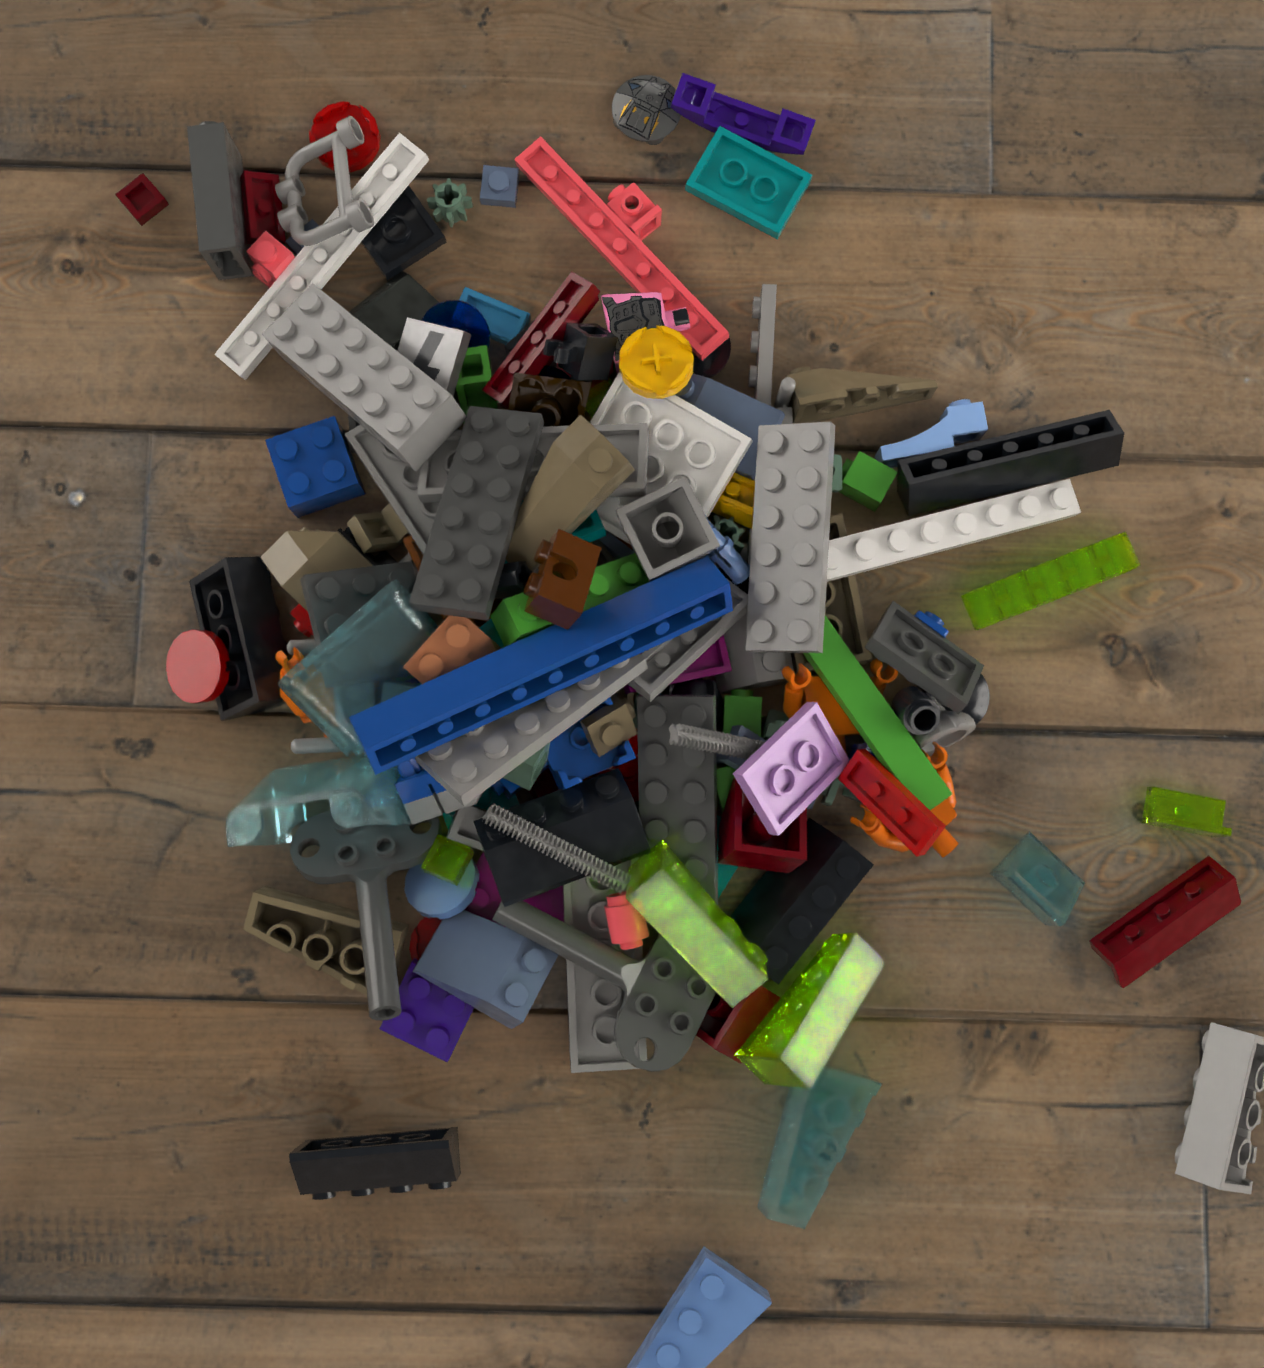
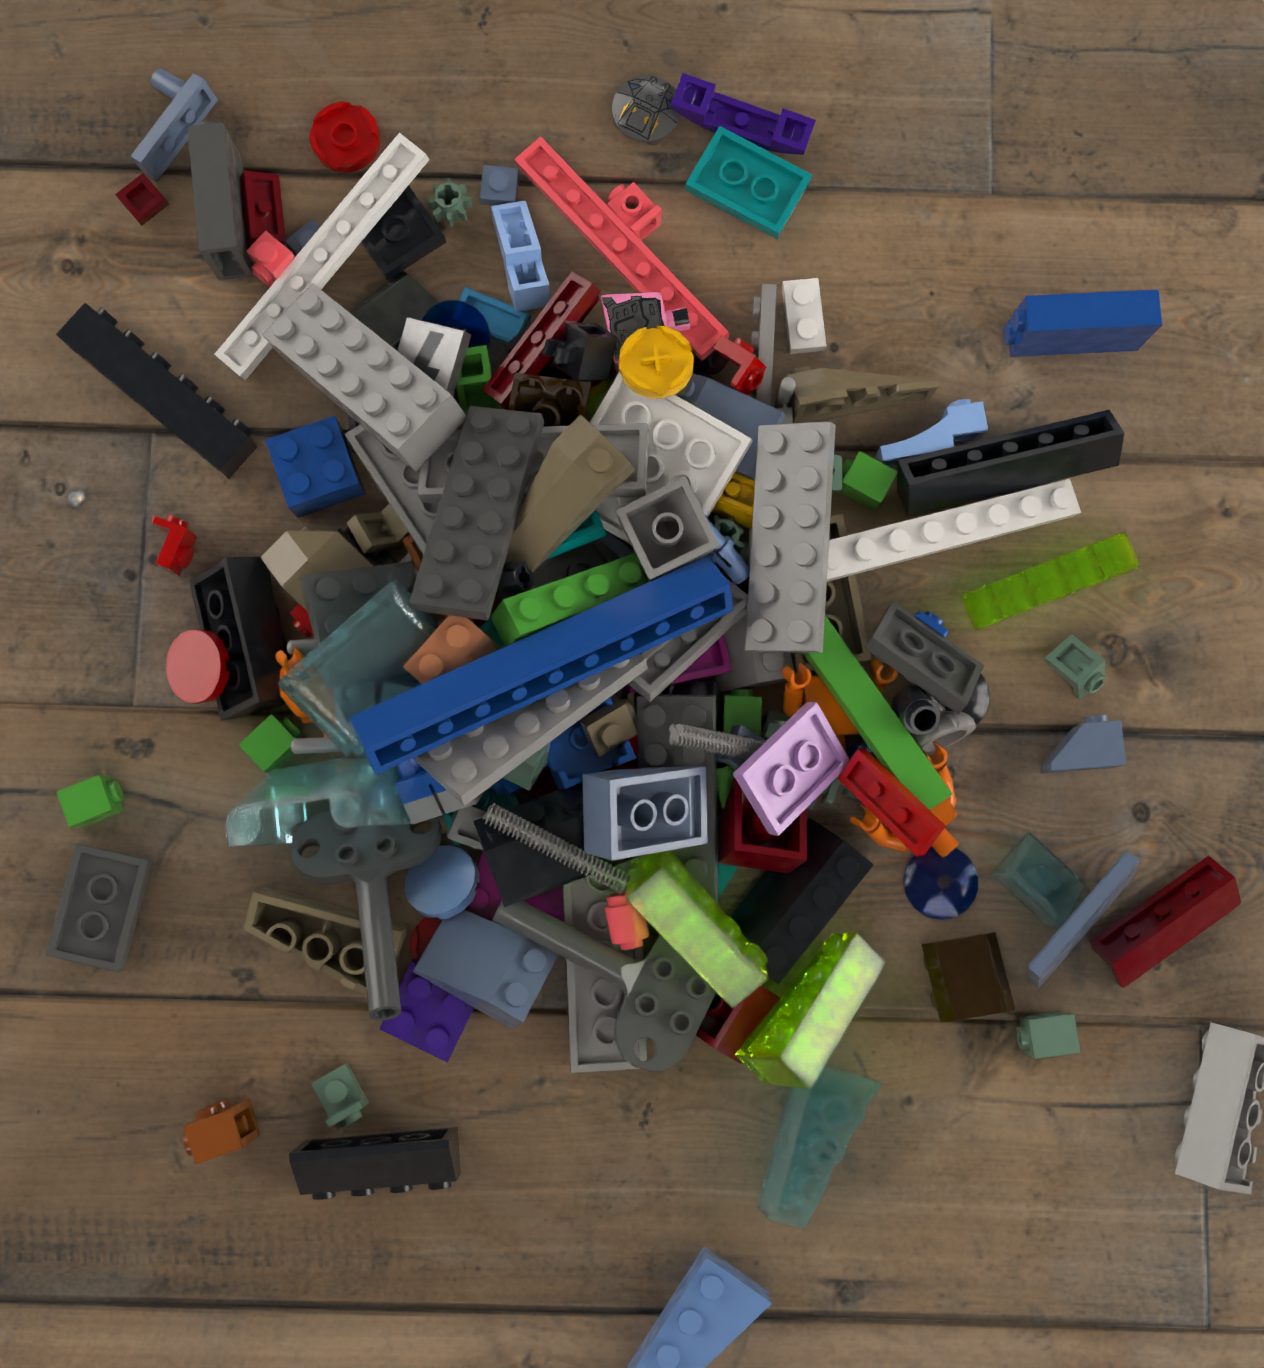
light grey bar [275,116,374,246] -> none
clear neon green plate [421,834,475,886] -> none
reddish brown brick [524,529,601,630] -> none
clear neon green panel [1142,786,1232,838] -> none
none -> dark grey plate [46,844,153,972]
none -> black brick [56,303,257,479]
none -> bright green brick [56,775,124,828]
none -> sand blue piece [130,69,218,182]
none -> red bracket [151,514,197,576]
none -> dark orange brick [183,1099,260,1165]
none -> bright green brick [239,714,302,775]
none -> sand green bracket [311,1062,369,1128]
none -> light blue slope [491,200,550,312]
none -> sand blue slope [582,766,708,861]
none -> red bracket [713,335,767,395]
none -> white plate [782,278,827,354]
none -> clear blue dish [903,846,978,920]
none -> dark brown slope [922,932,1015,1022]
none -> blue brick [1003,289,1162,357]
none -> sand green brick [1016,1011,1081,1059]
none -> sand blue tile [1028,851,1140,989]
none -> sand blue slope [1041,715,1126,773]
none -> sand green bracket [1045,634,1106,700]

